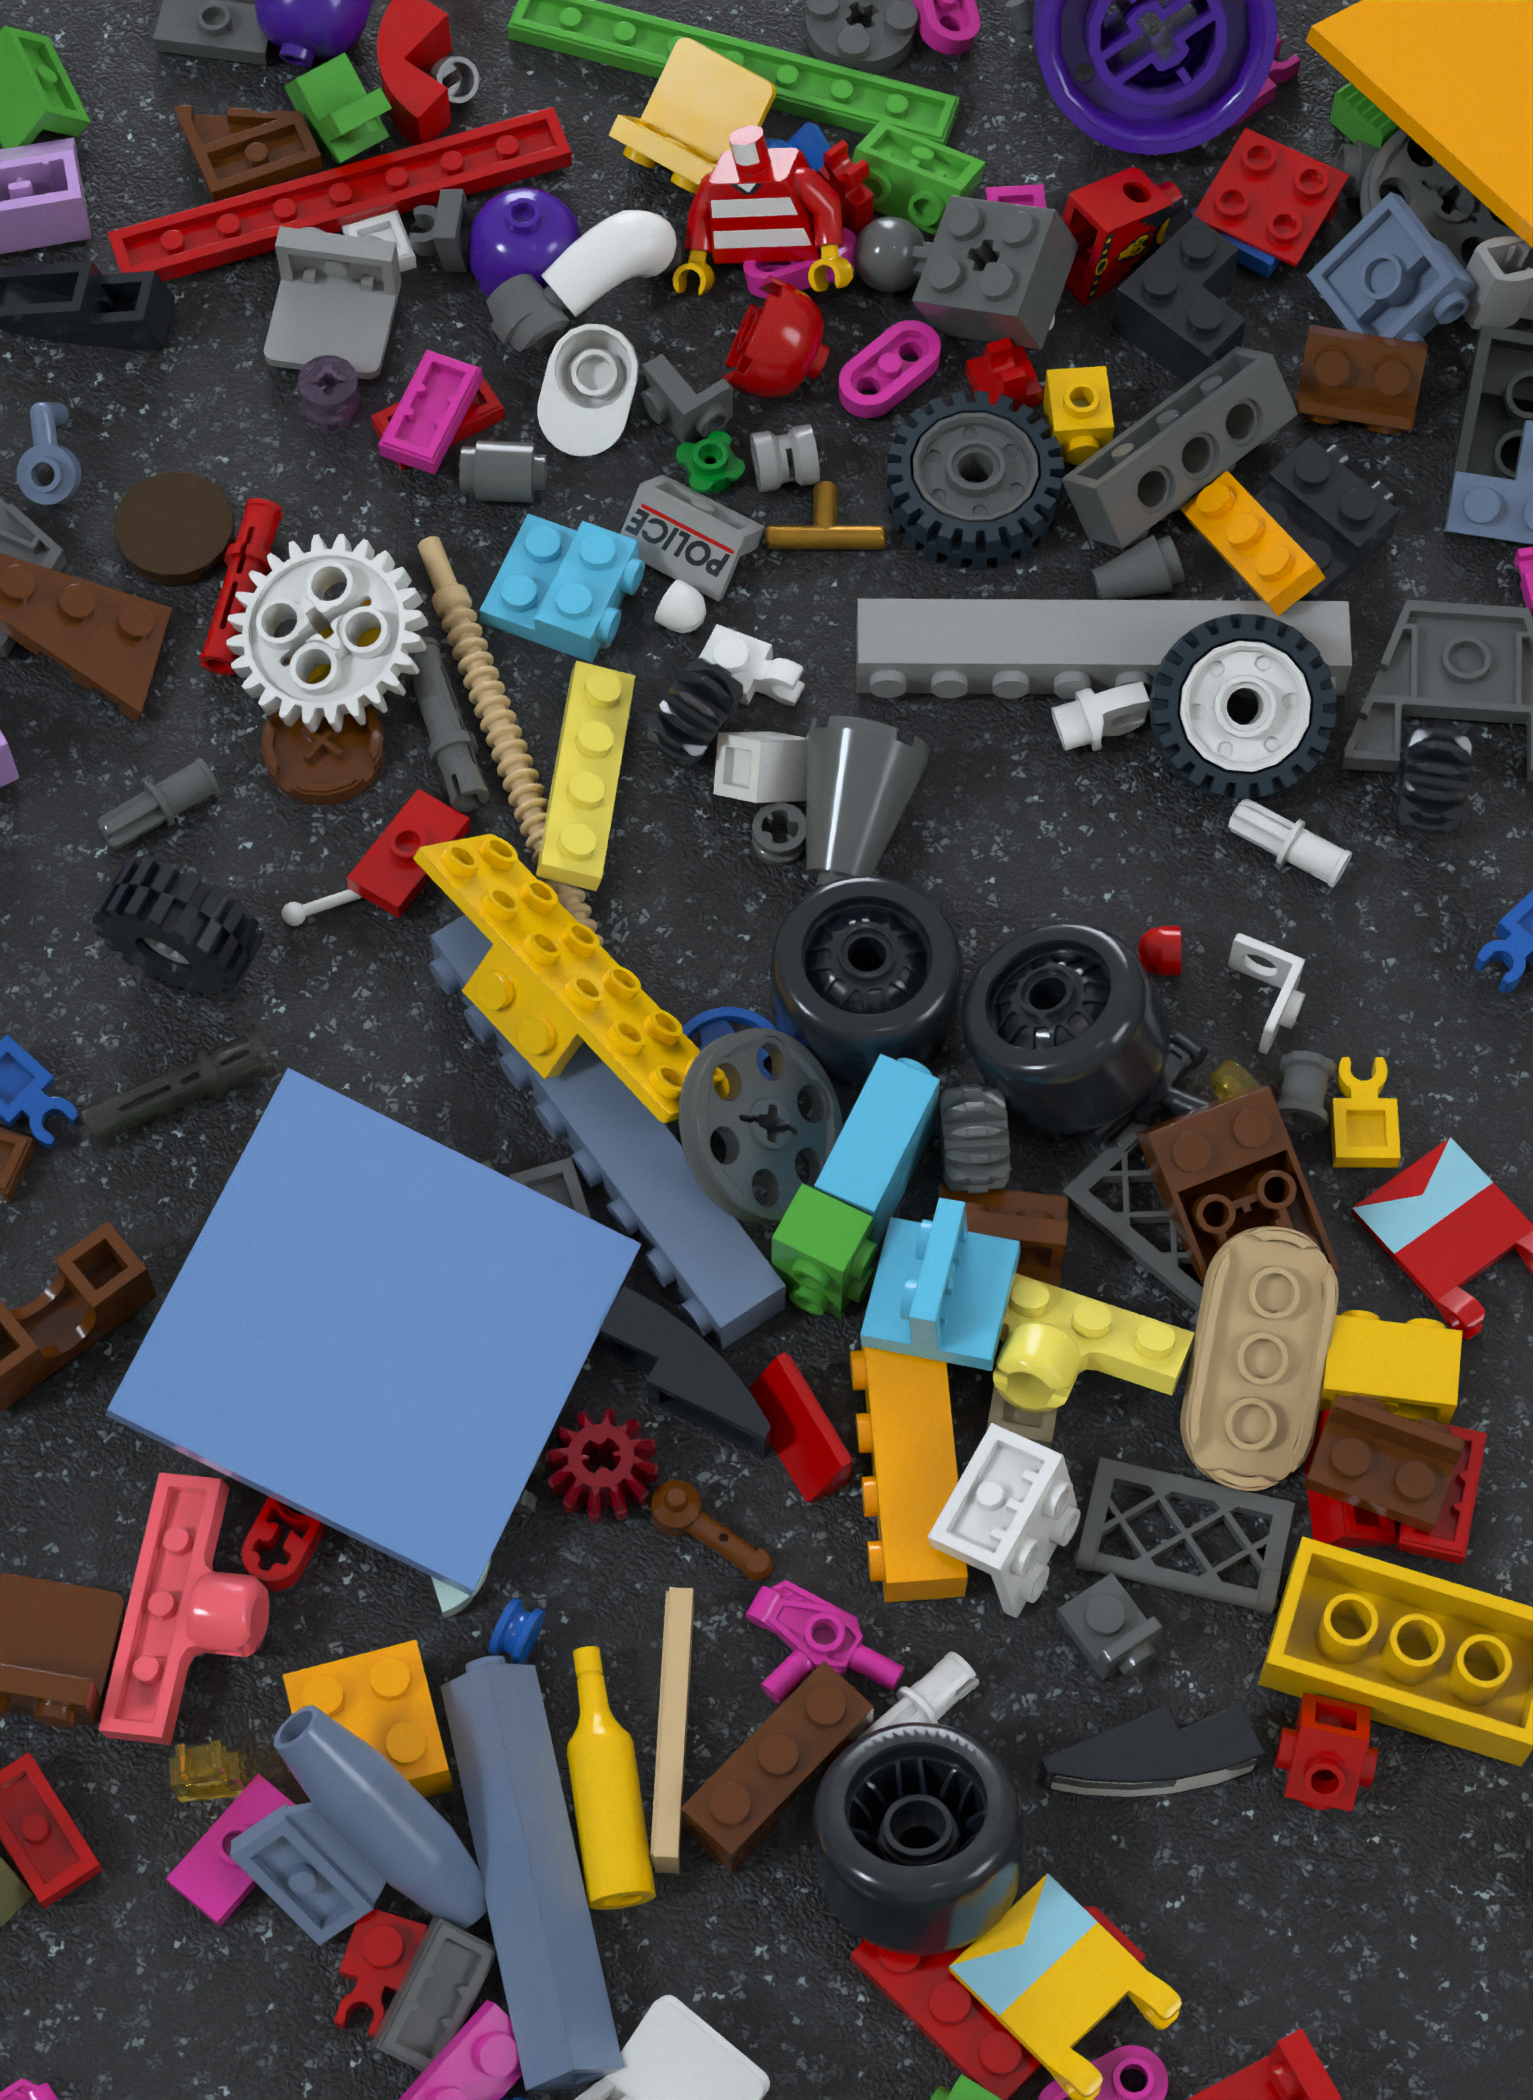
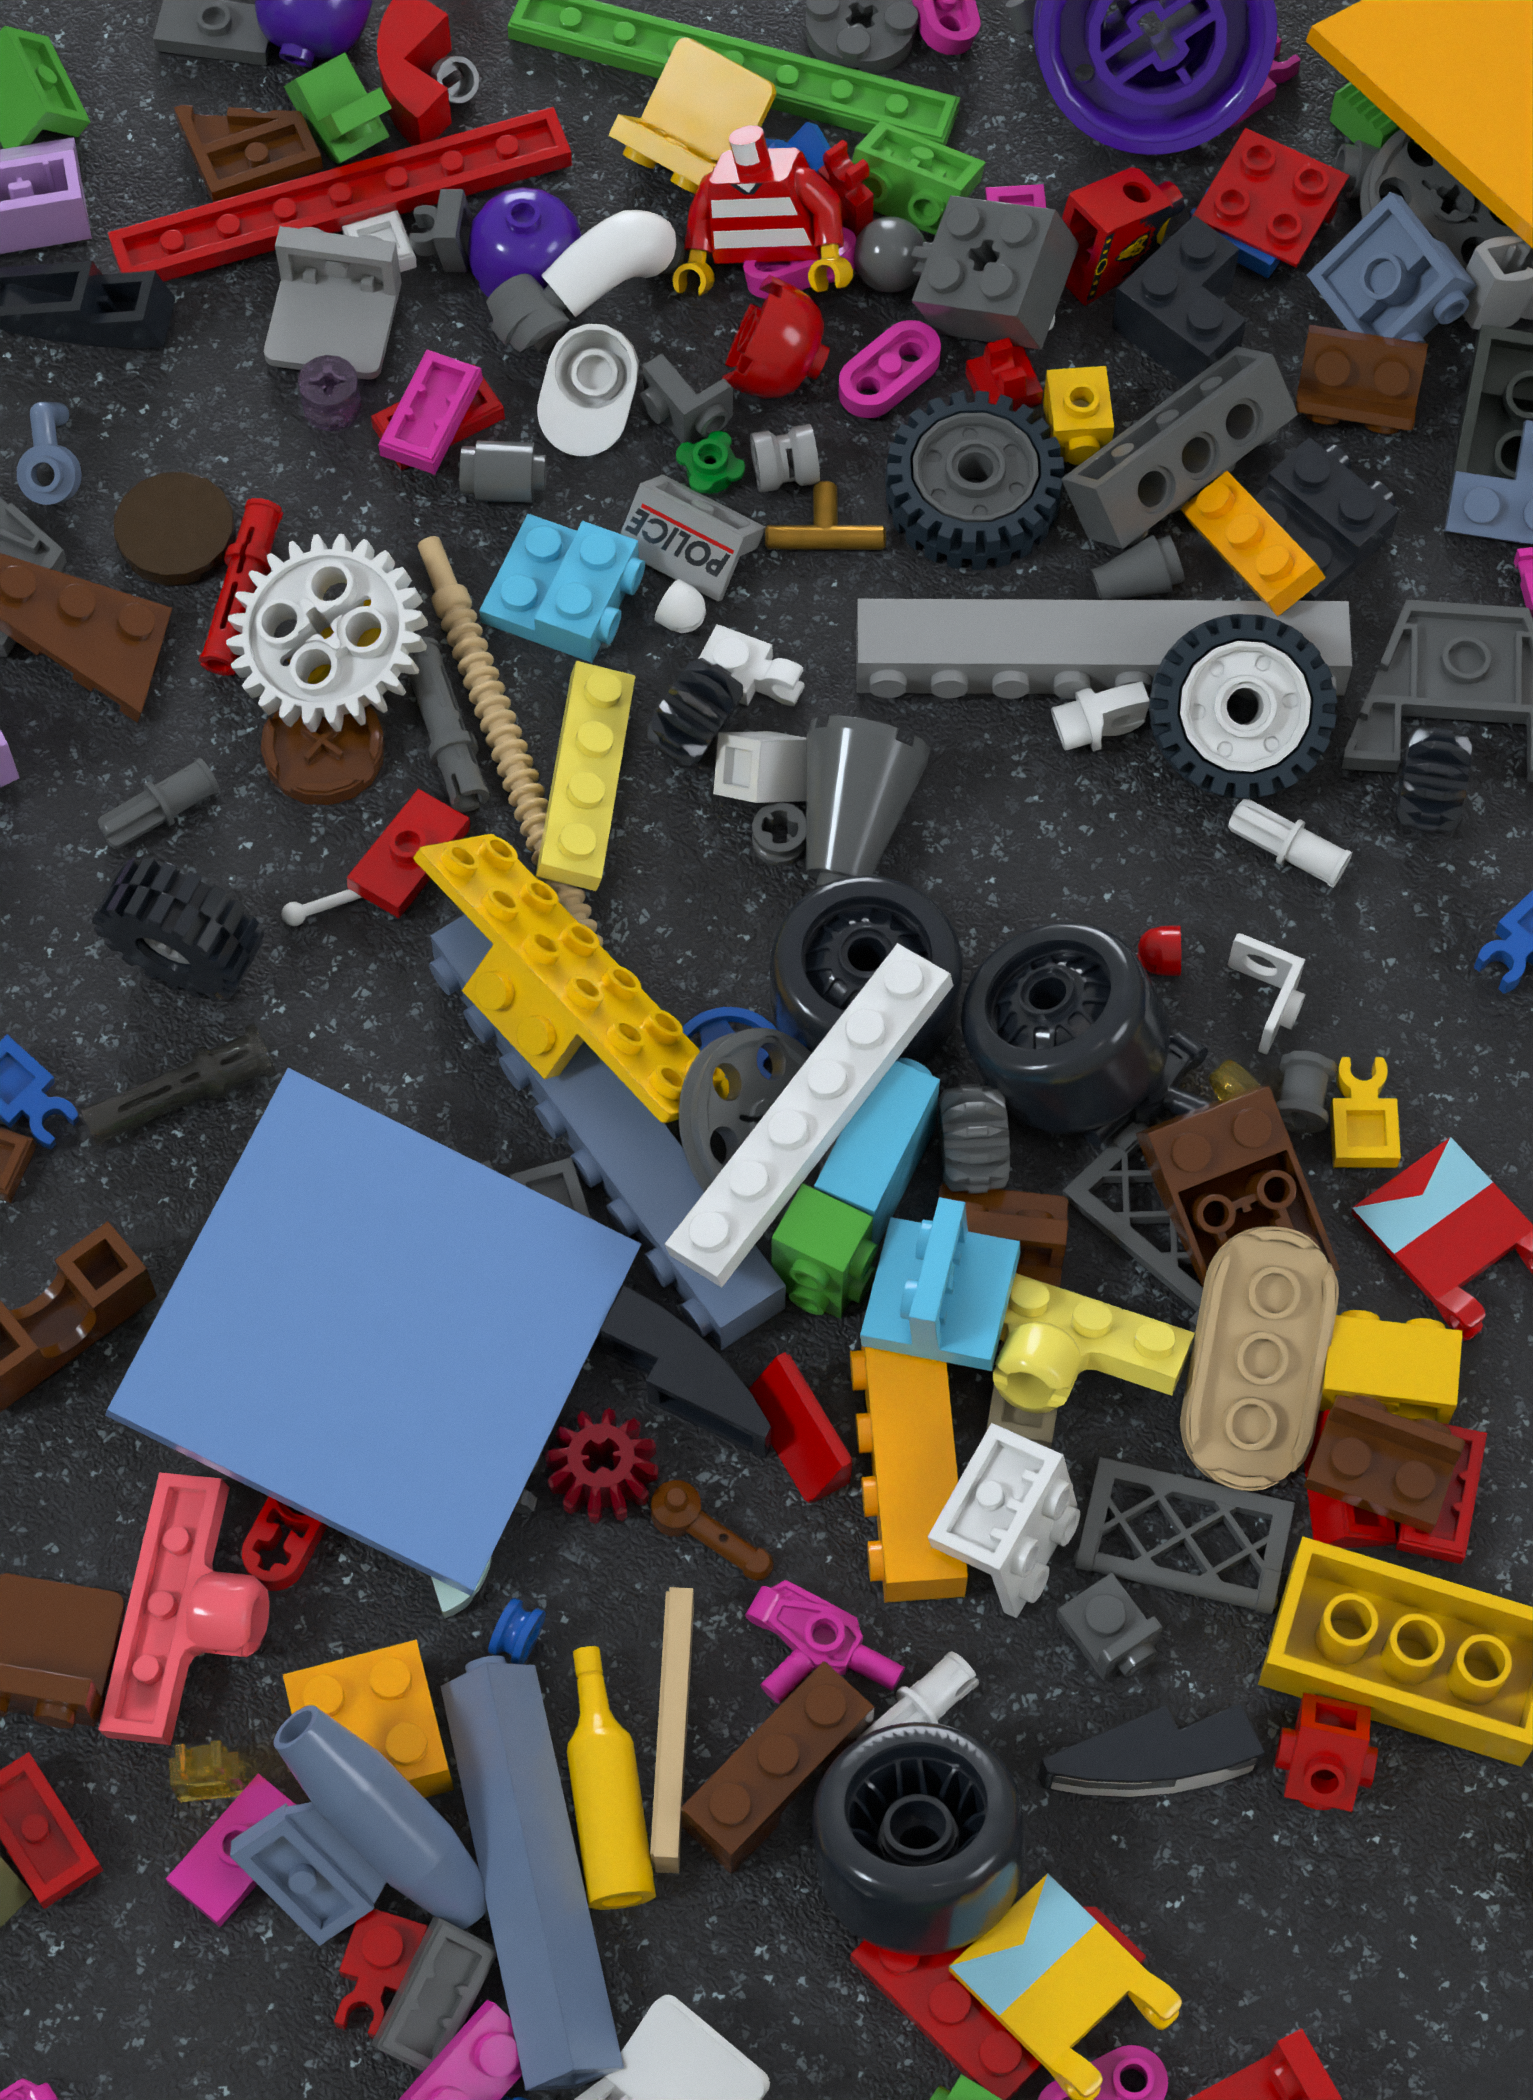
none -> white plate [665,943,953,1288]

